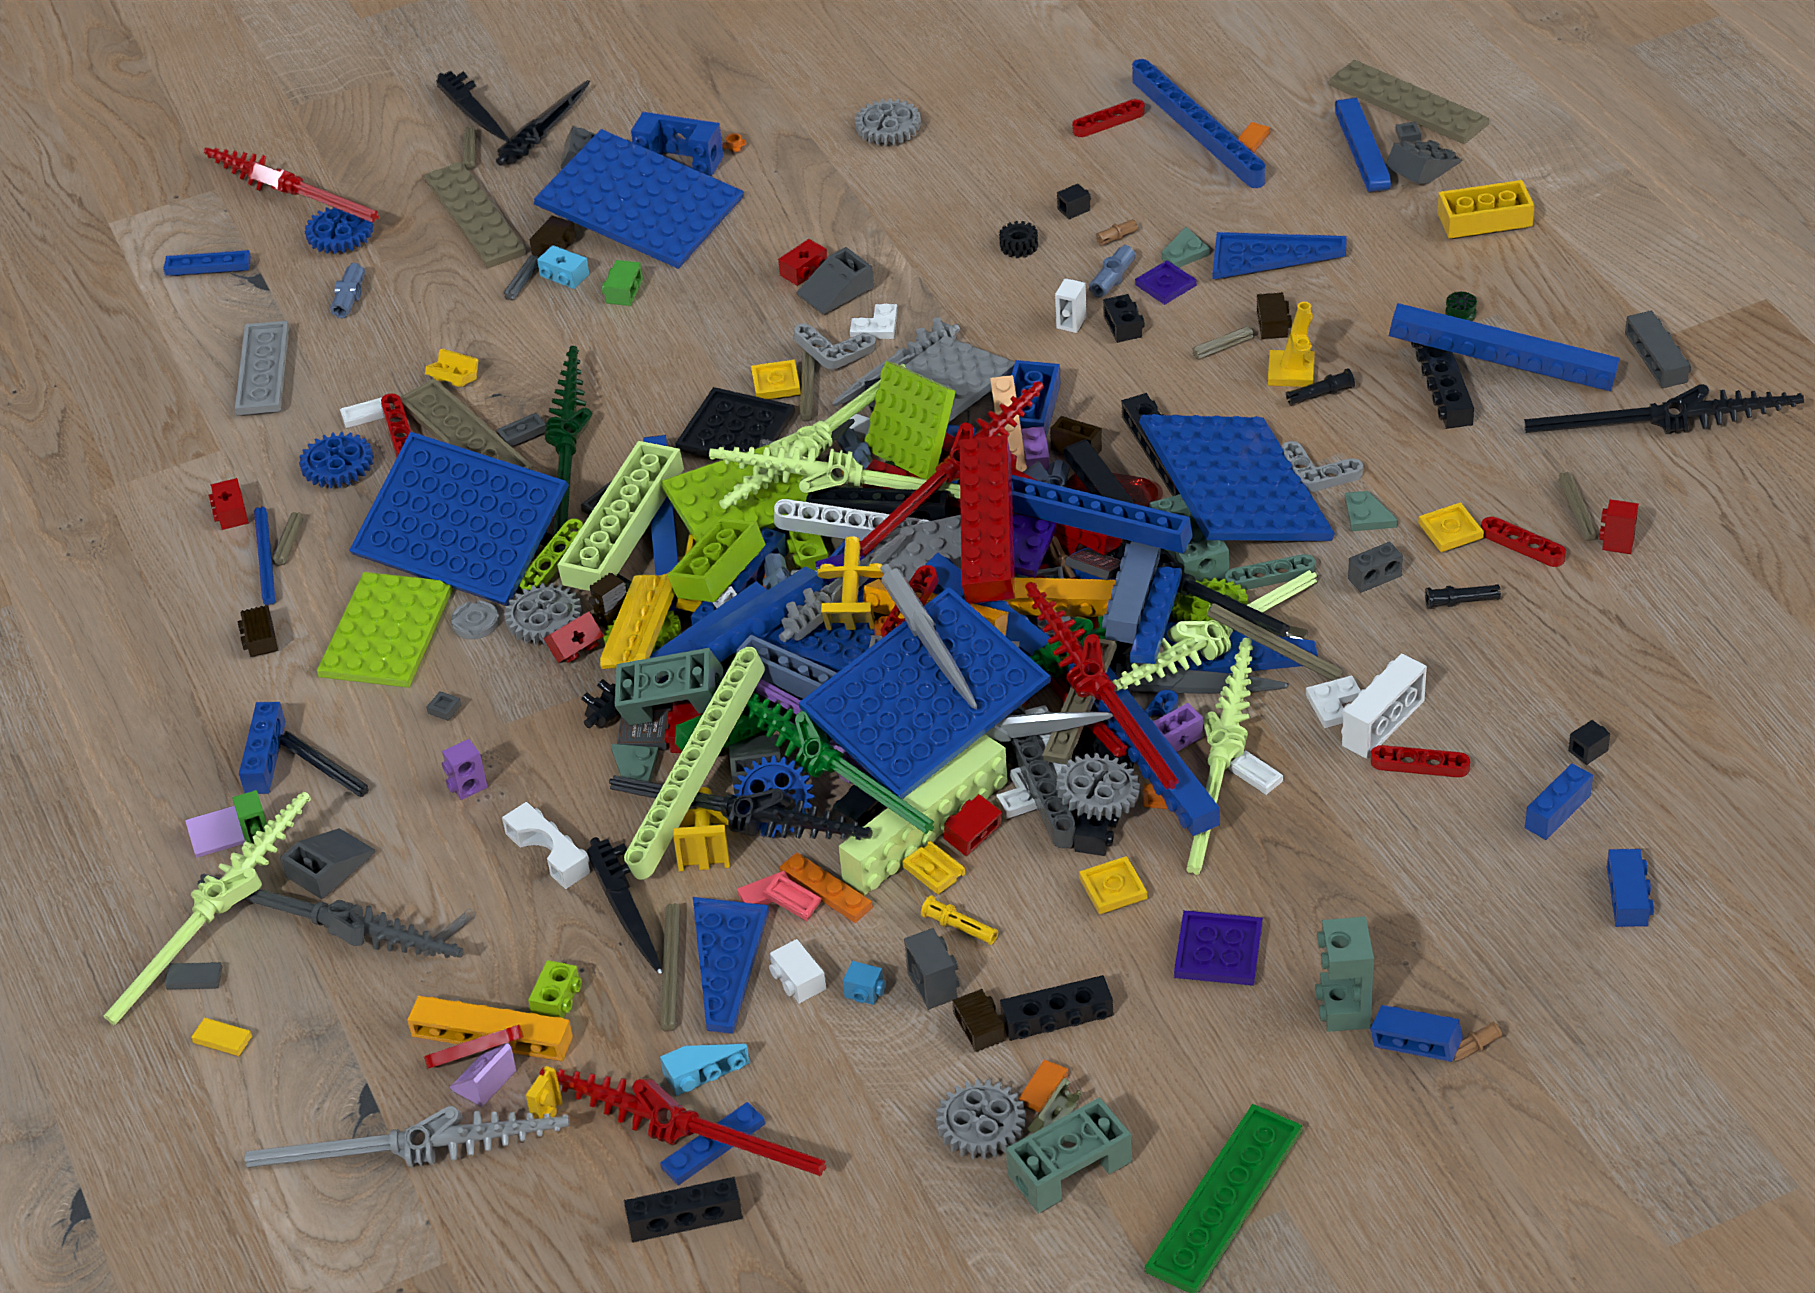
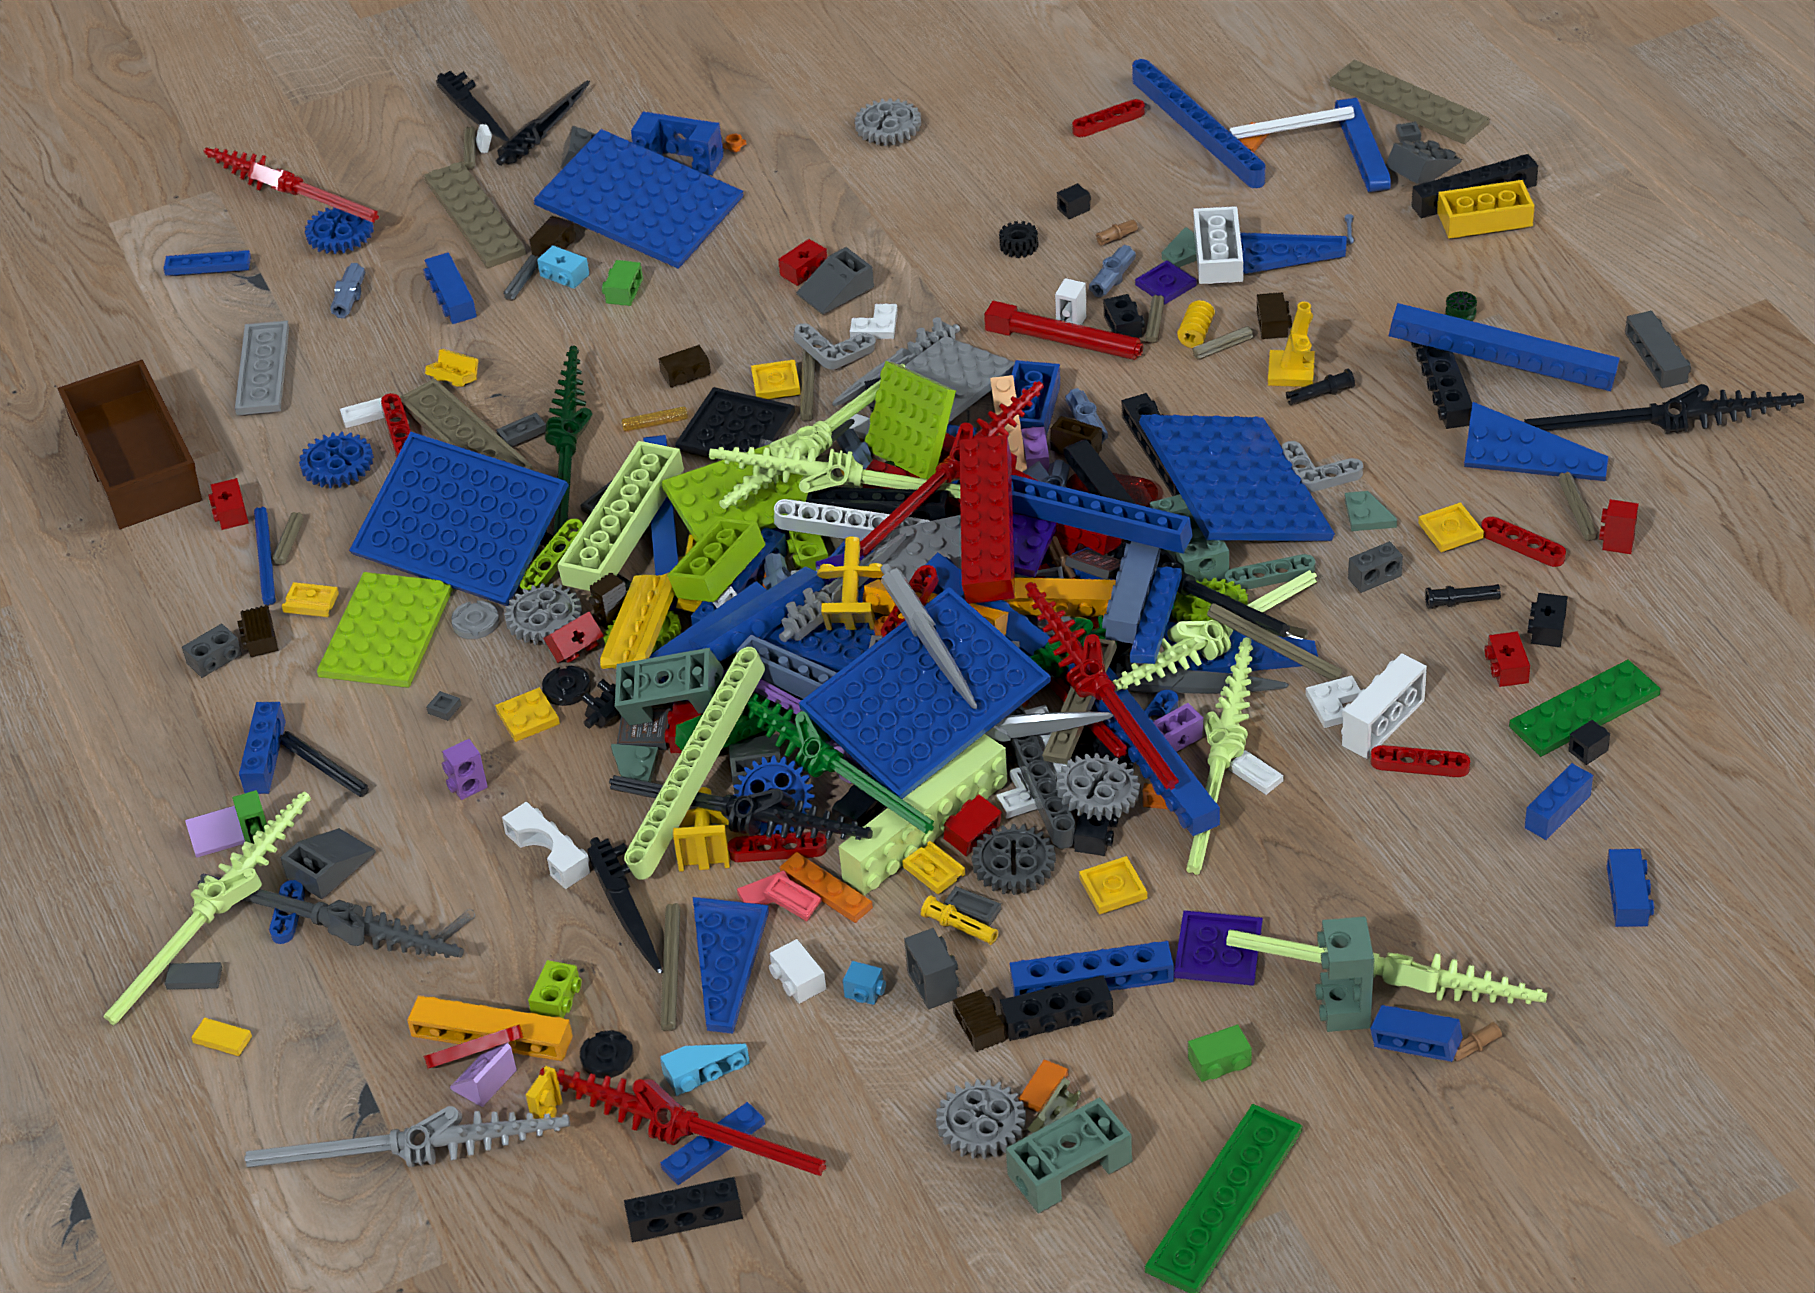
none -> reddish brown piece [57,359,202,529]
none -> dark grey brick [182,623,242,678]
none -> blue beam [269,880,305,944]
none -> yellow plate [282,582,339,617]
none -> blue brick [423,252,477,324]
none -> white tile [475,124,492,153]
none -> yellow plate [495,687,560,742]
none -> black tile [542,665,591,706]
none -> black tile [580,1030,634,1079]
none -> clear yellow axle [621,406,688,432]
none -> dark brown brick [658,344,711,388]
none -> red beam [728,832,828,862]
none -> dark grey tile [943,886,1001,927]
none -> dark grey gear [972,824,1056,895]
none -> red brick [984,301,1143,360]
none -> blue brick [1009,941,1174,996]
none -> sand blue piece [1065,388,1108,444]
none -> dark tan axle [1145,295,1164,343]
none -> yellow piece [1177,300,1215,349]
none -> bright green brick [1188,1024,1252,1082]
none -> white brick [1194,207,1243,284]
none -> yellowish green piece [1226,930,1547,1004]
none -> white axle [1230,106,1354,139]
none -> sand blue hinge [1345,214,1354,244]
none -> black brick [1412,154,1538,219]
none -> blue wing [1464,402,1608,481]
none -> red brick [1484,631,1530,687]
none -> green plate [1509,659,1661,757]
none -> black brick [1527,593,1568,648]

